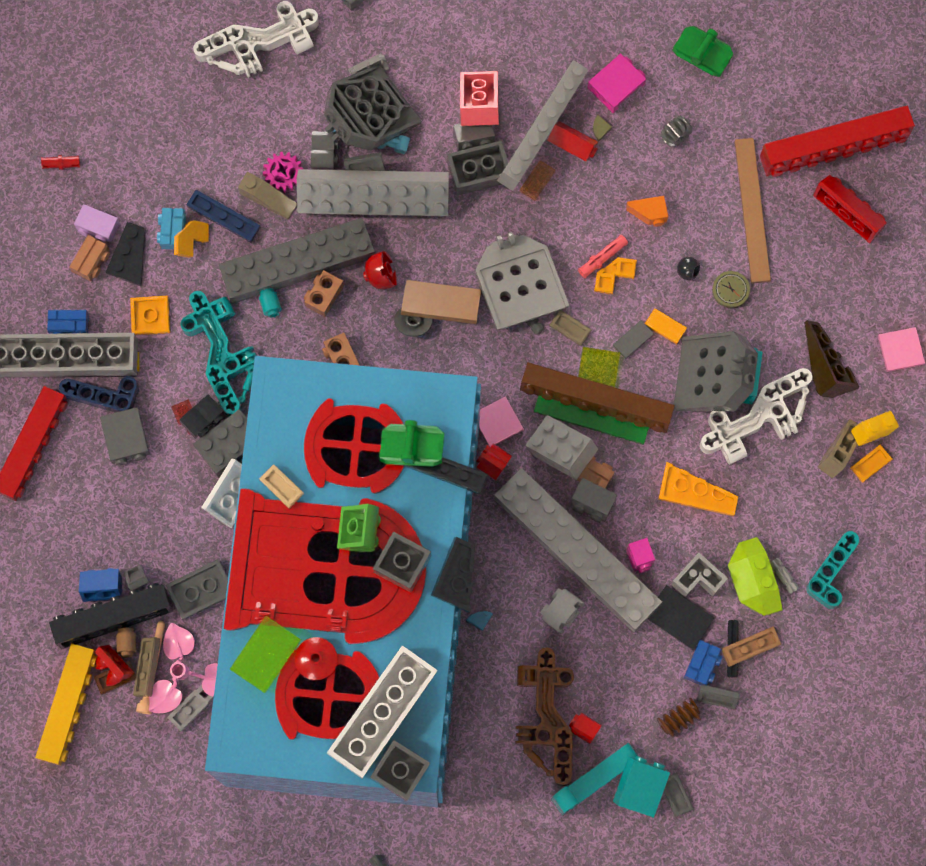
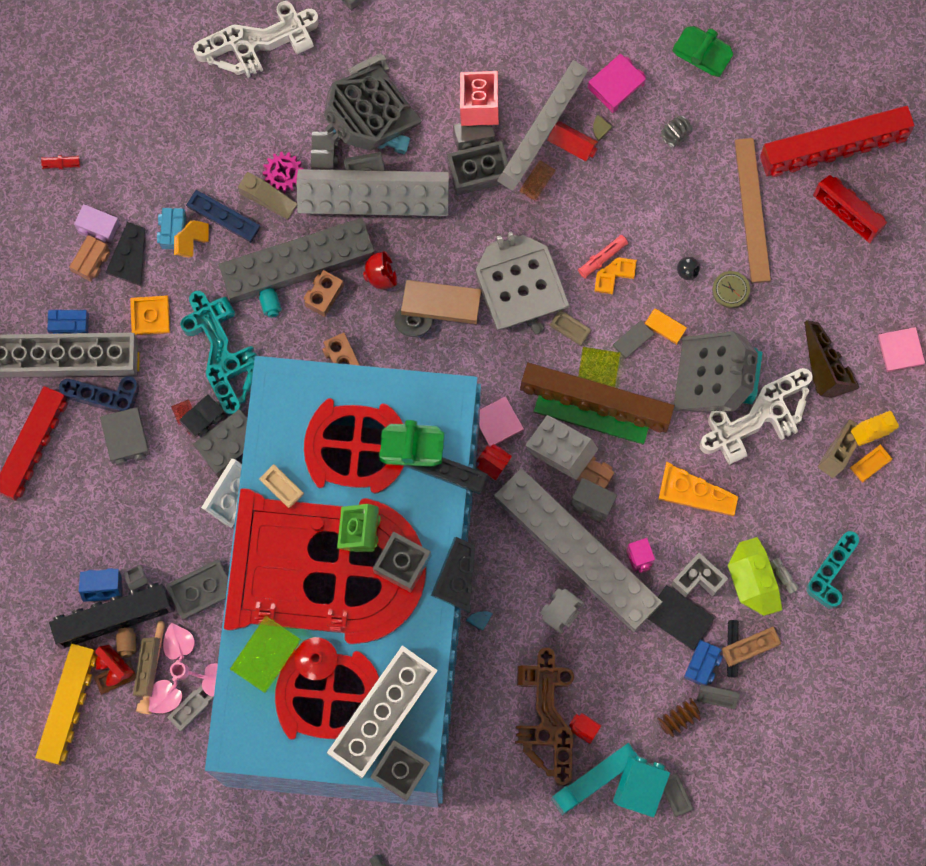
orange slope [626,196,668,227] -> none

